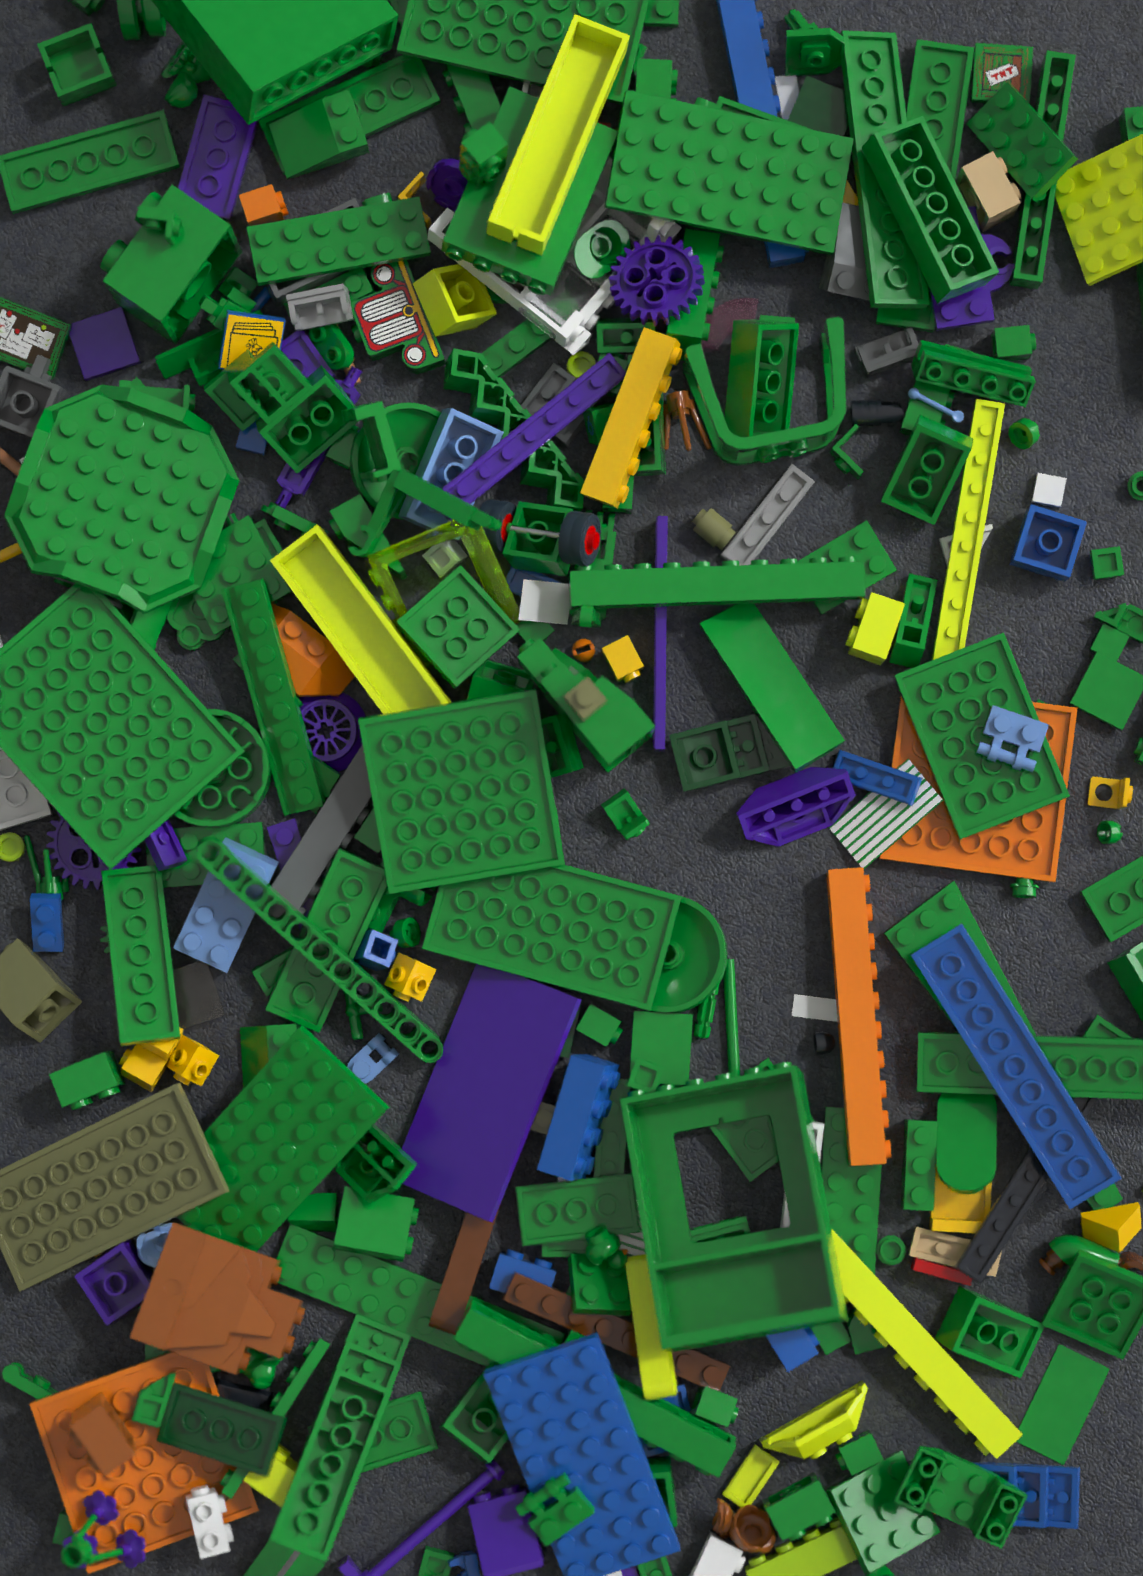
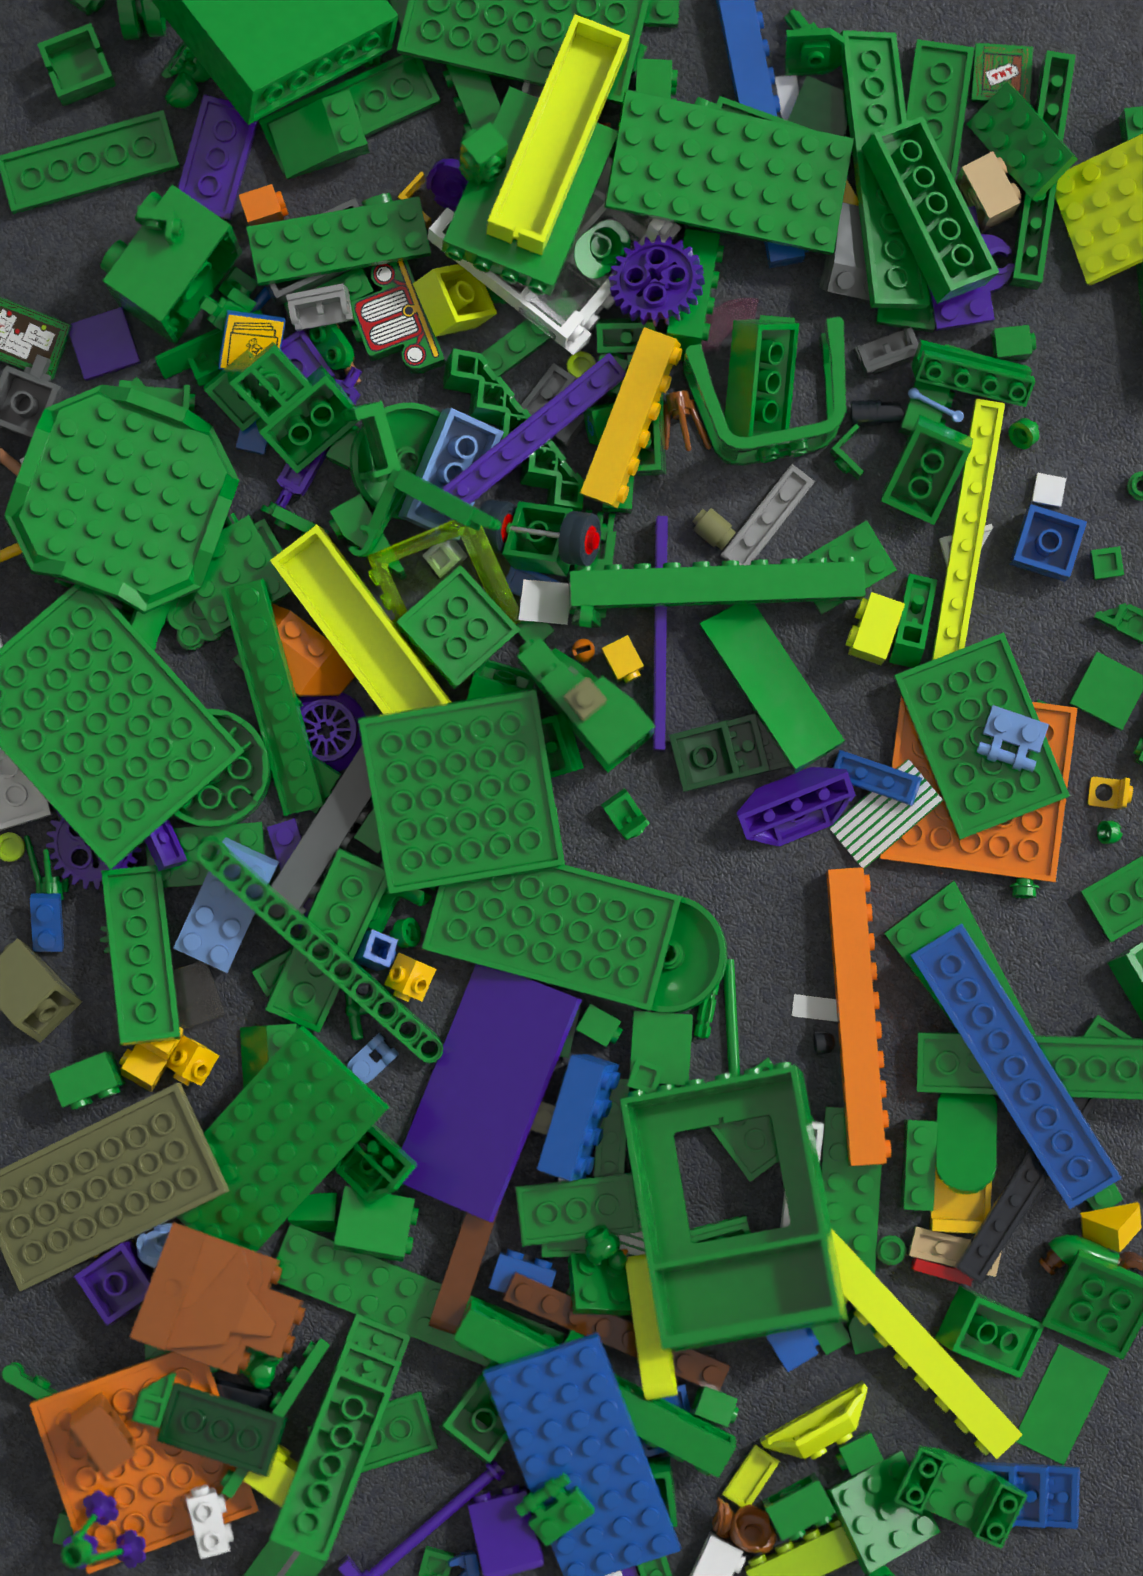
green tile [1089,623,1130,662] -> none

